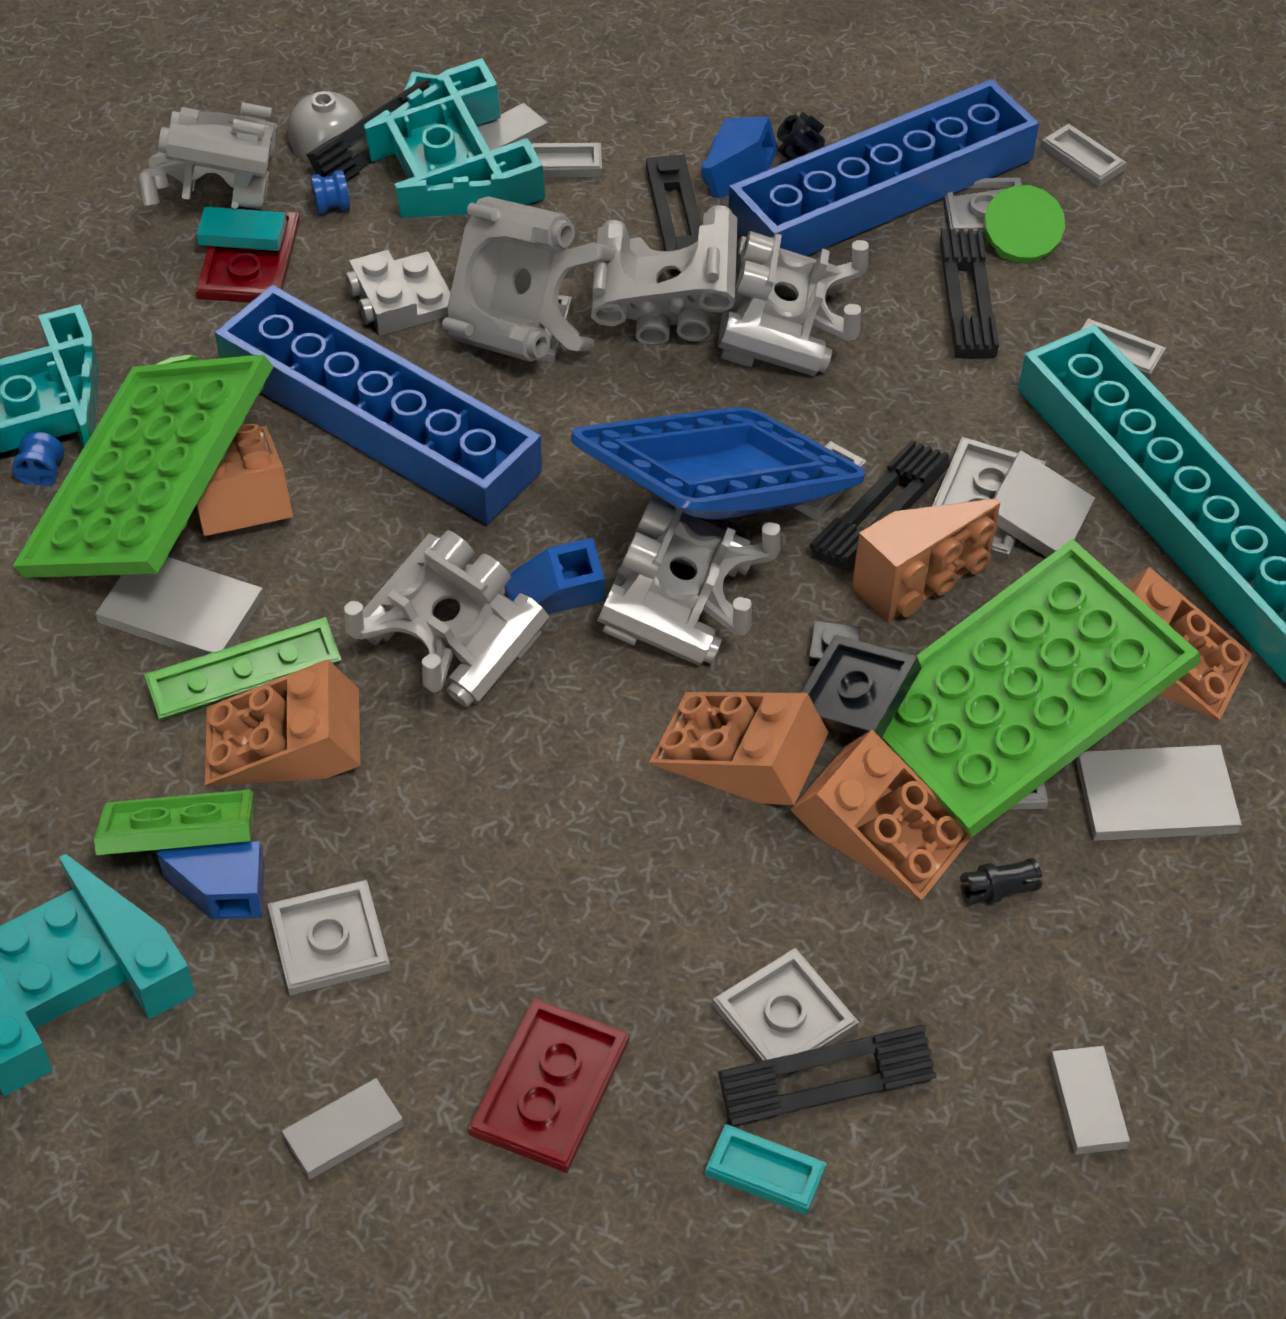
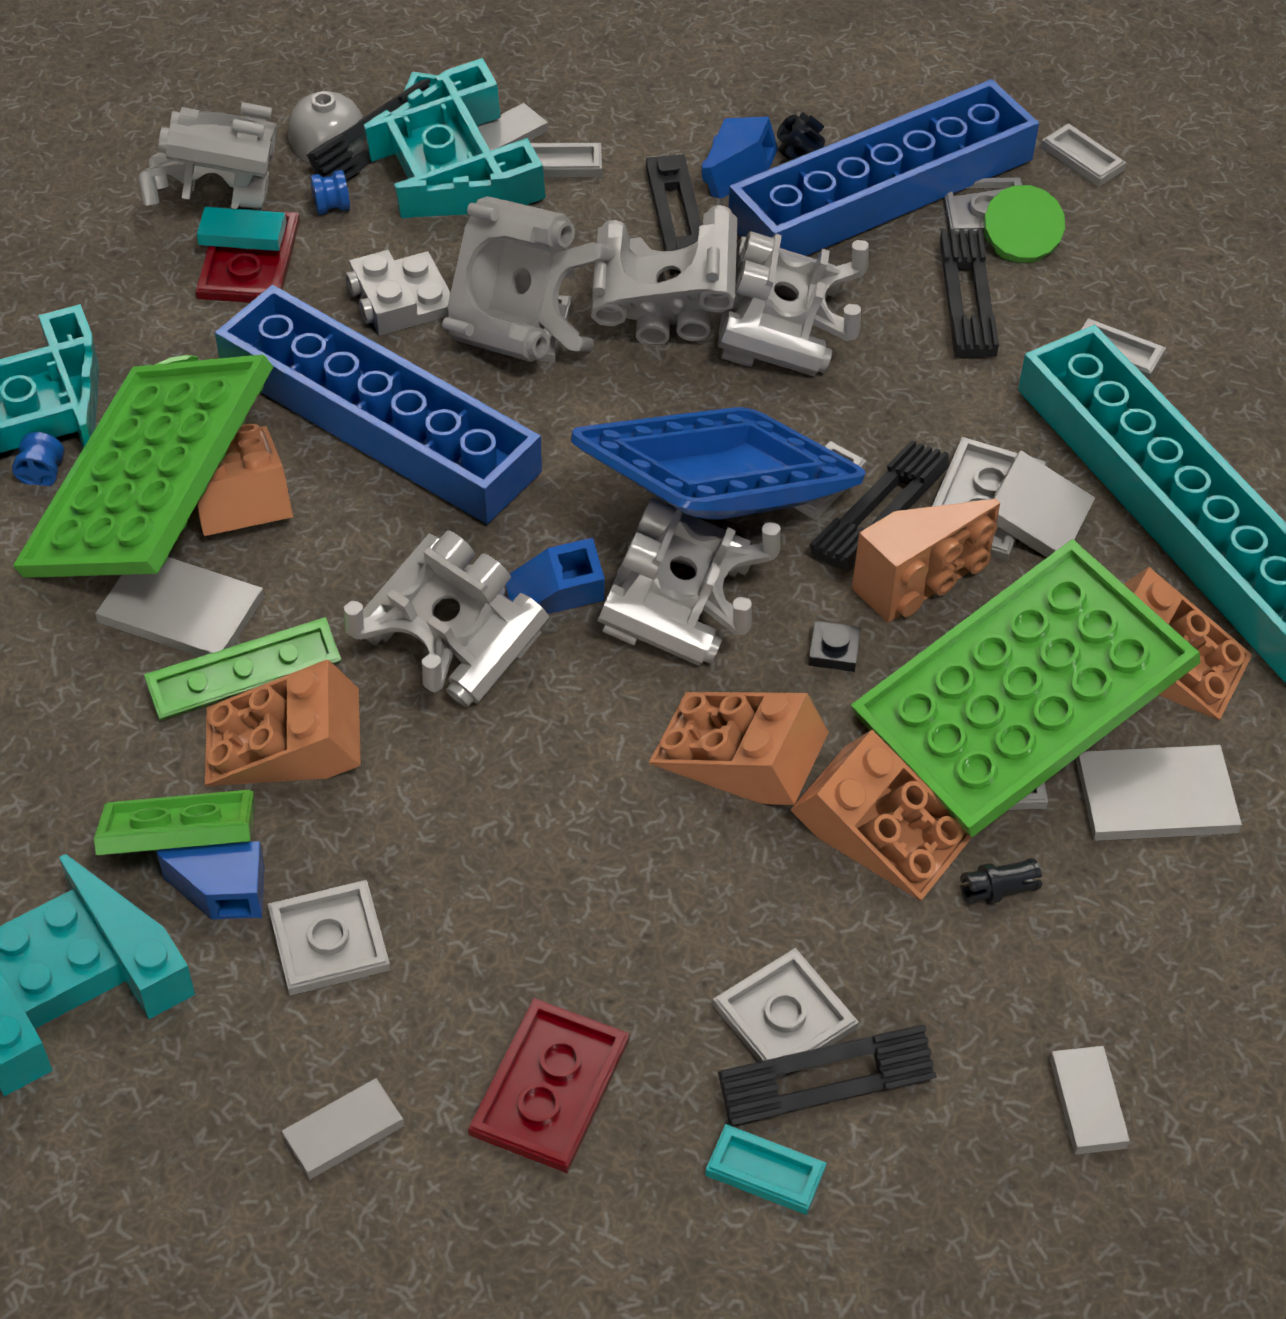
black plate [800,635,922,739] -> none

